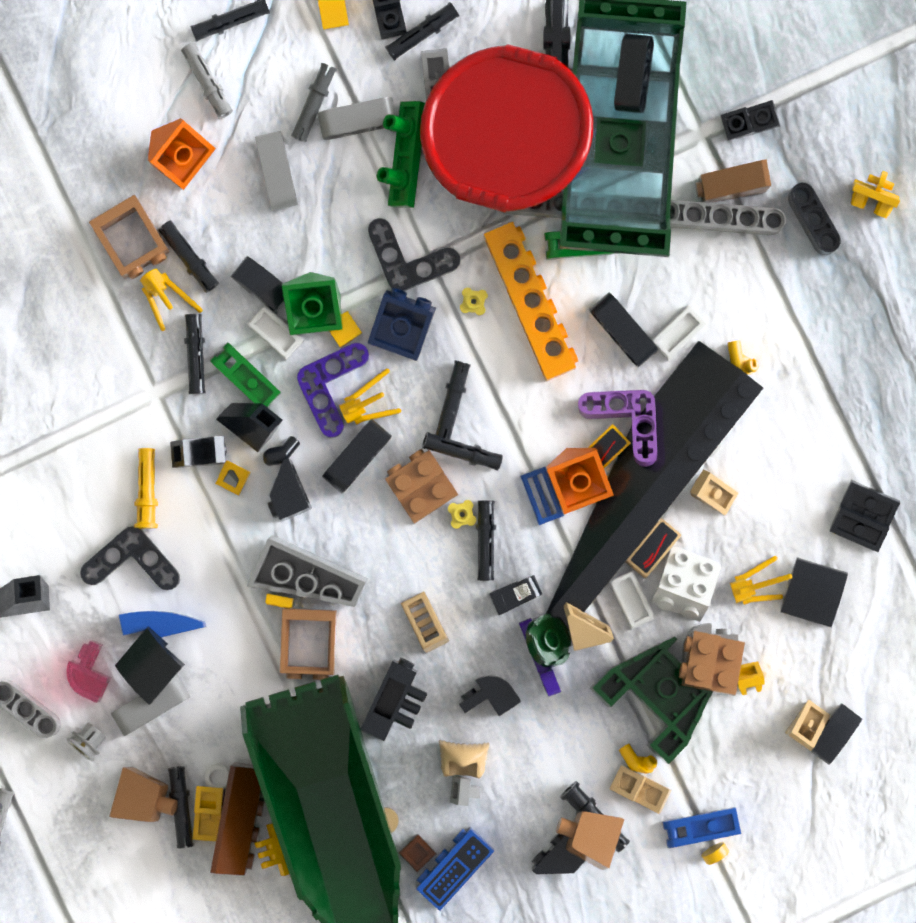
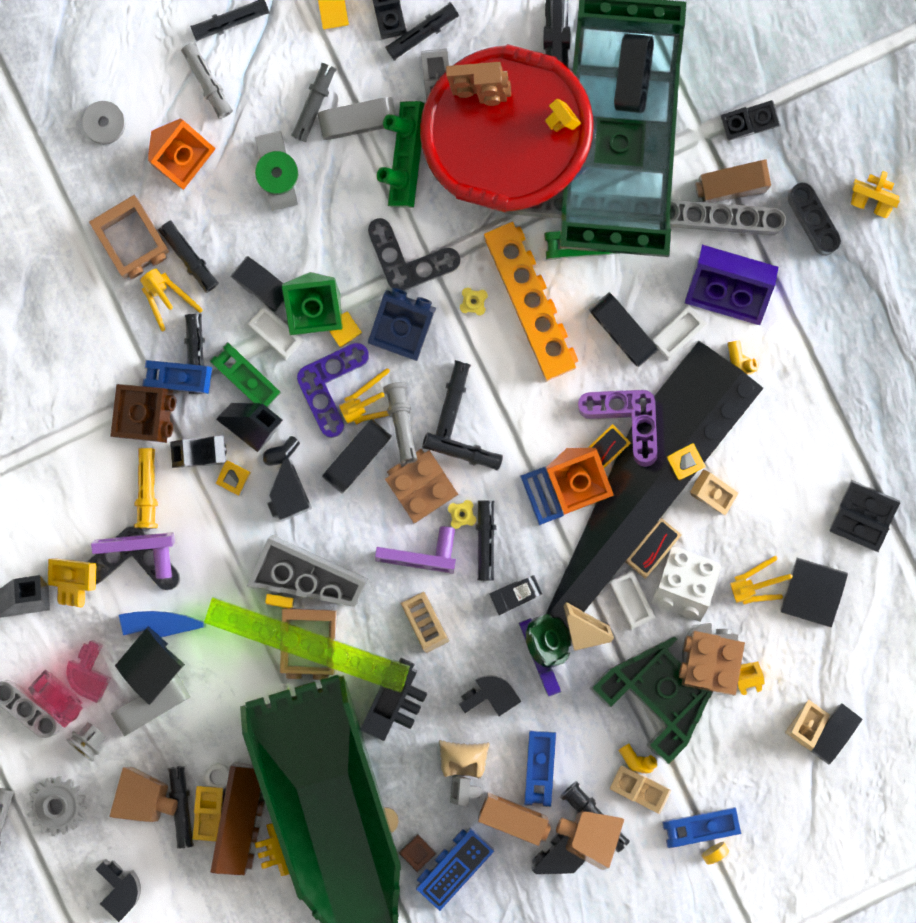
none -> light grey gear [26,776,87,836]
none -> clear pink brick [28,669,83,728]
none -> yellow hinge [48,558,96,608]
none -> light grey piece [82,101,126,144]
none -> medium lavender piece [91,532,175,579]
none -> black brick [95,859,141,922]
none -> reddish brown plate [110,384,176,443]
none -> blue plate [142,360,212,394]
none -> clear neon green plate [204,597,410,692]
none -> green piece [255,151,299,195]
none -> medium lavender piece [375,526,456,574]
none -> light grey pin [383,382,417,464]
none -> medium nougat plate [446,62,511,106]
none -> medium nougat window [478,792,551,846]
none -> blue plate [524,730,556,807]
none -> yellow tile [545,99,581,132]
none -> yellow slope [667,443,706,480]
none -> dark purple slope [684,244,779,325]

